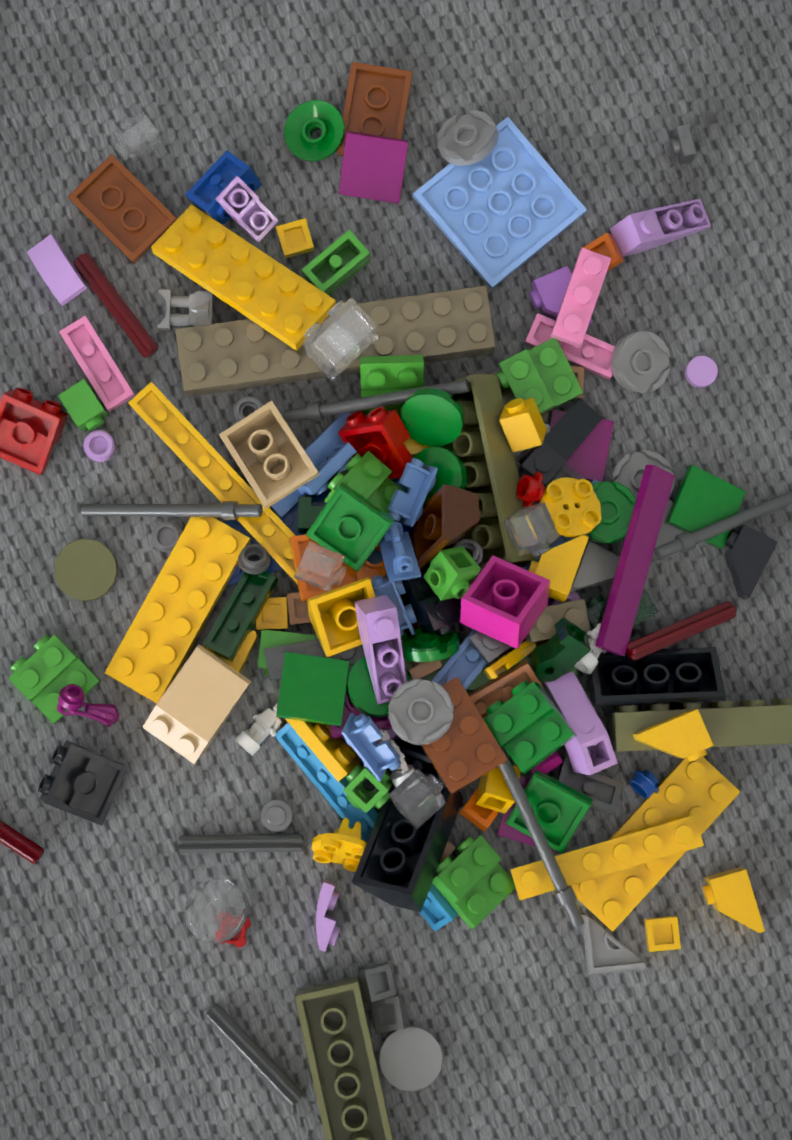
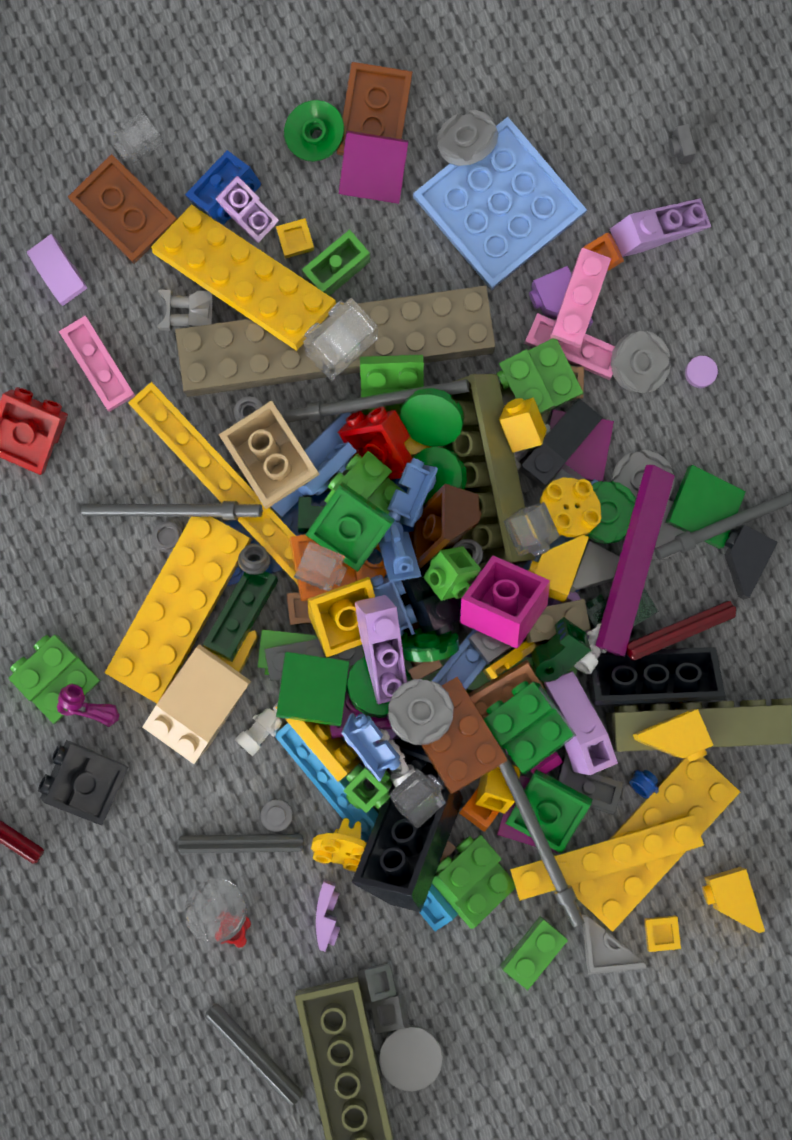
olive tile [54,539,118,601] -> none
bright green brick [57,379,109,431] -> none
dark red axle [73,253,158,358] -> none
lavender tile [83,430,116,462] -> none
yellow plate [256,597,288,630] -> none
red plate [516,472,545,508] -> none
none -> bright green brick [500,916,568,991]

